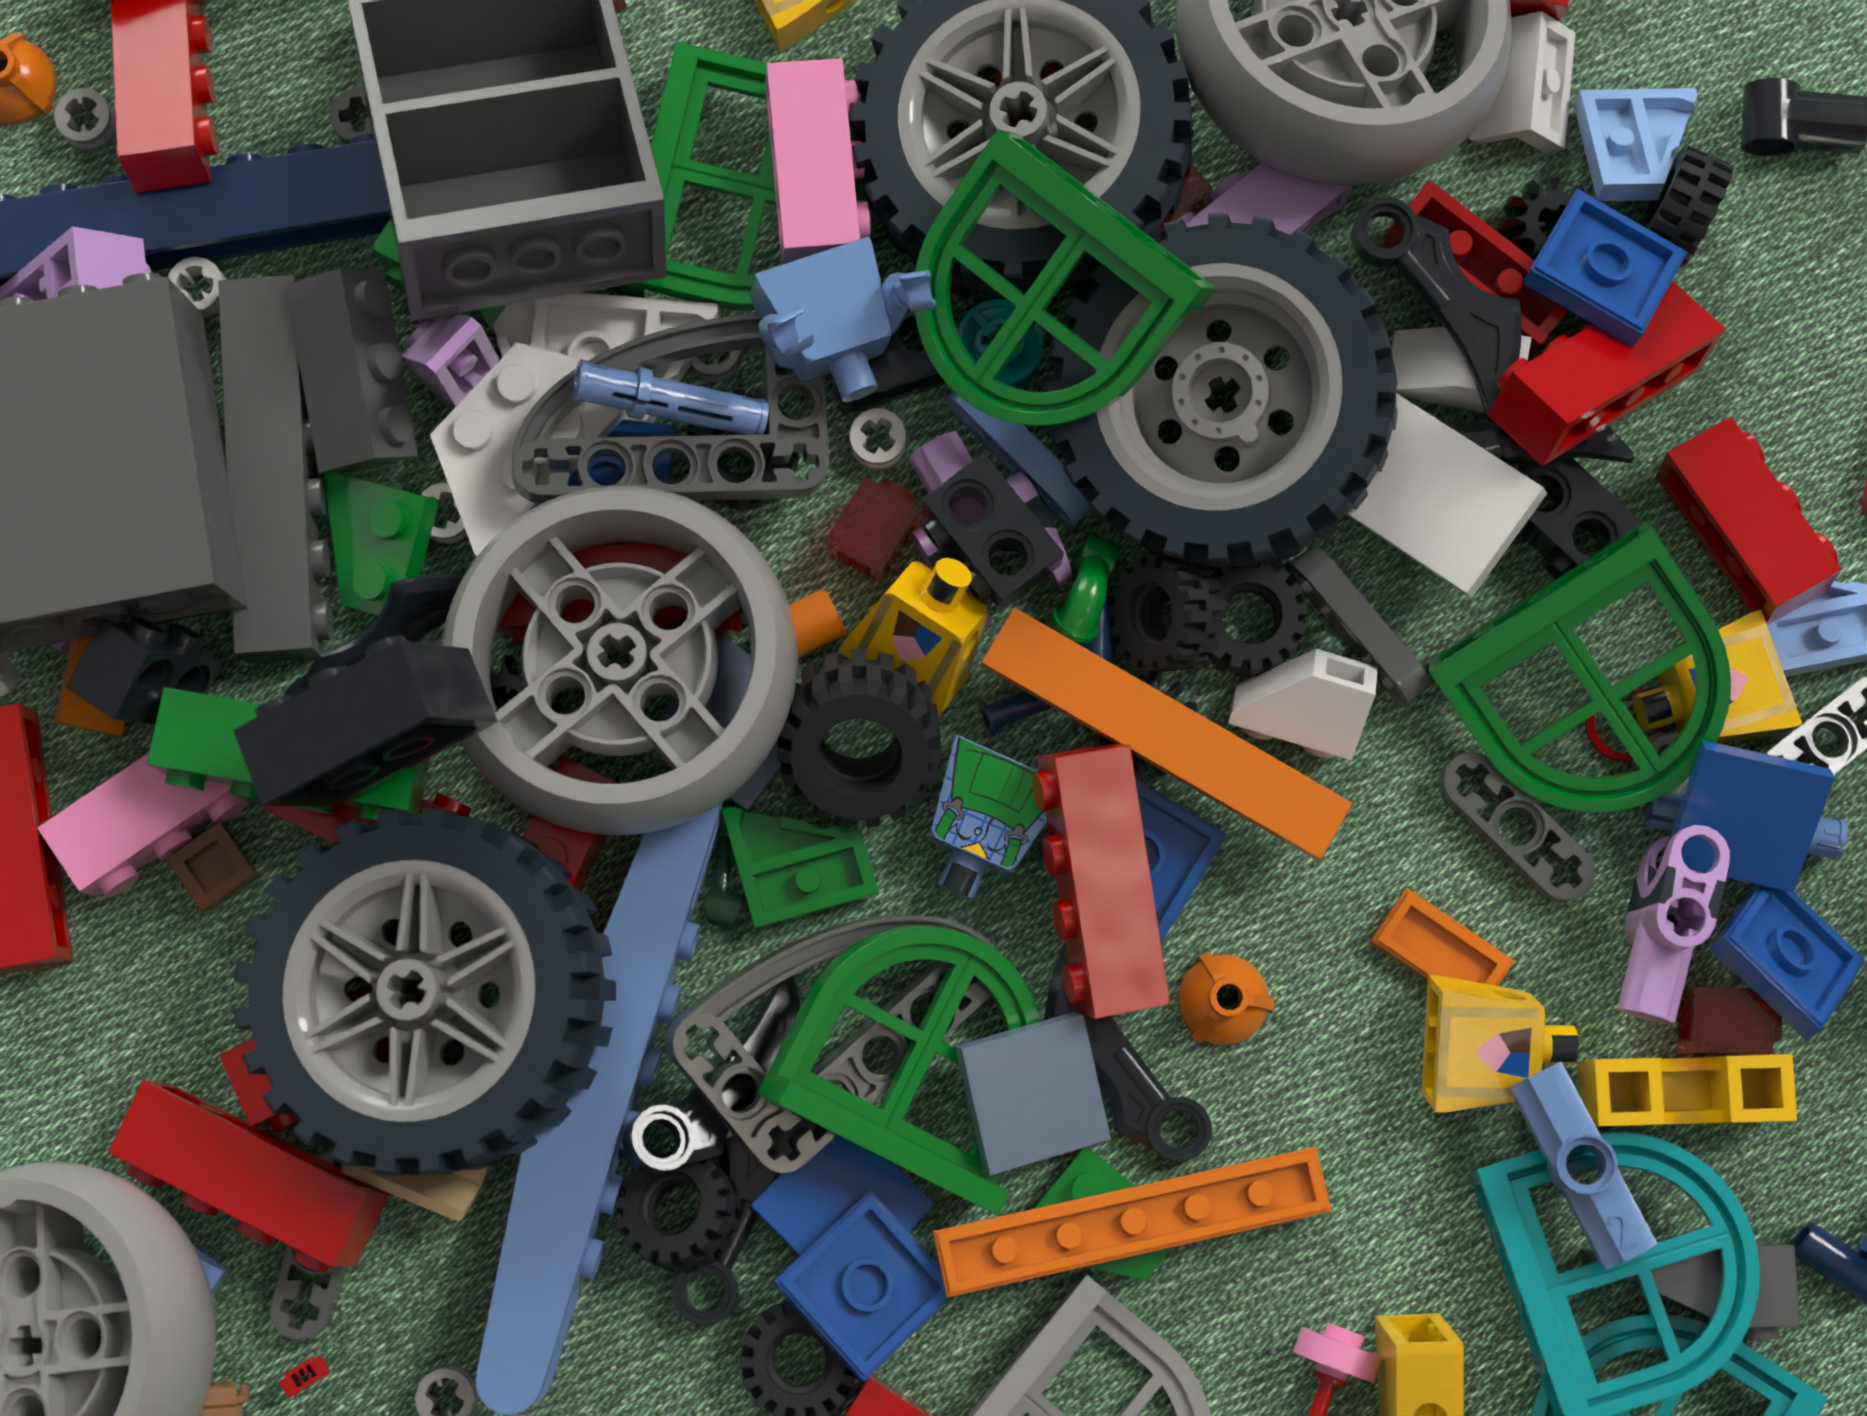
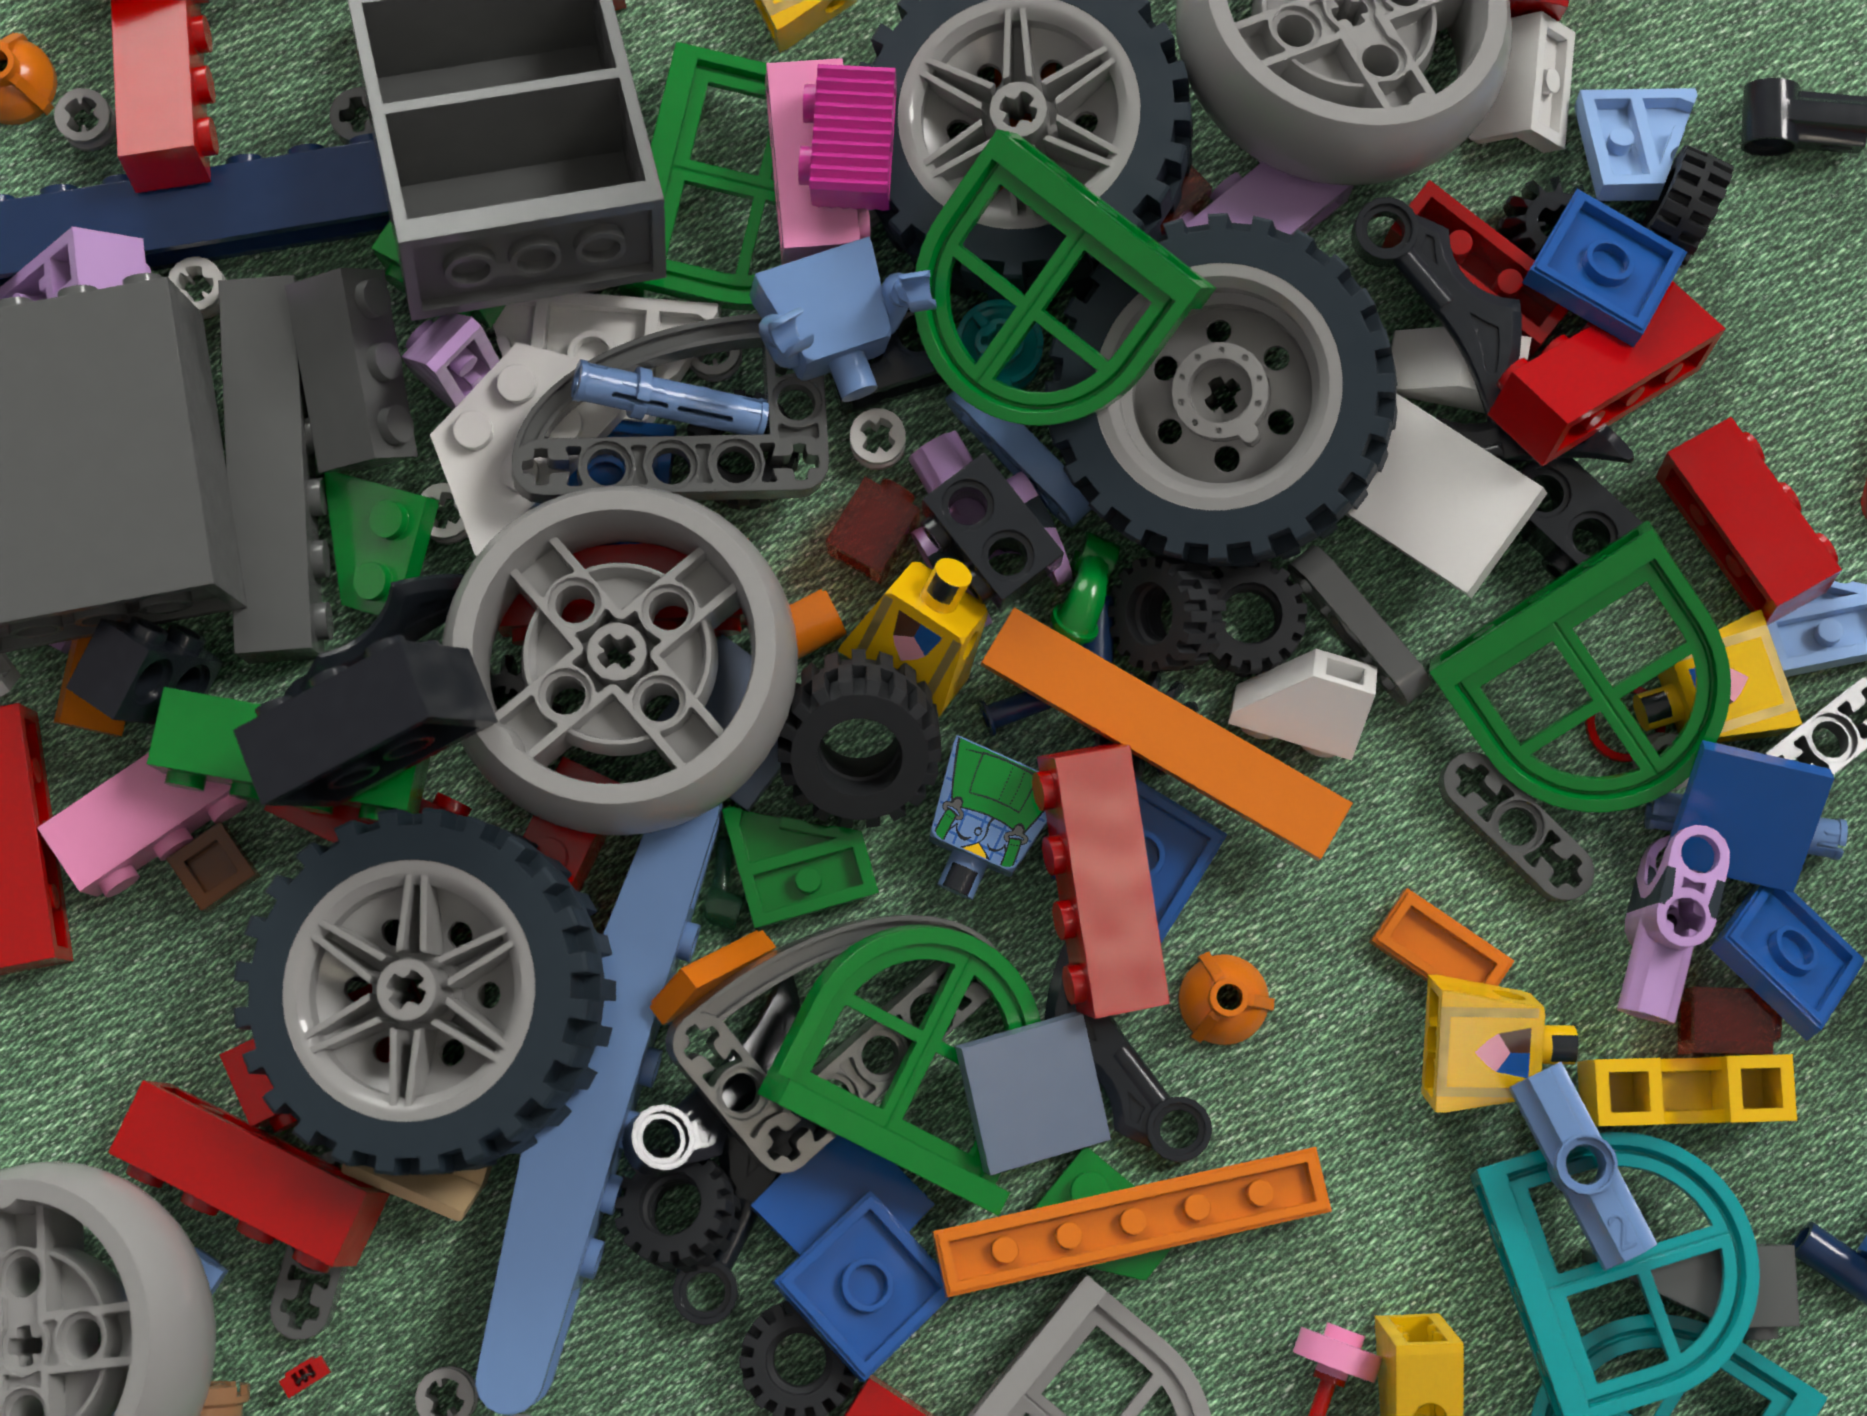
none -> orange tile [649,930,776,1025]
none -> dark pink brick [798,64,897,211]

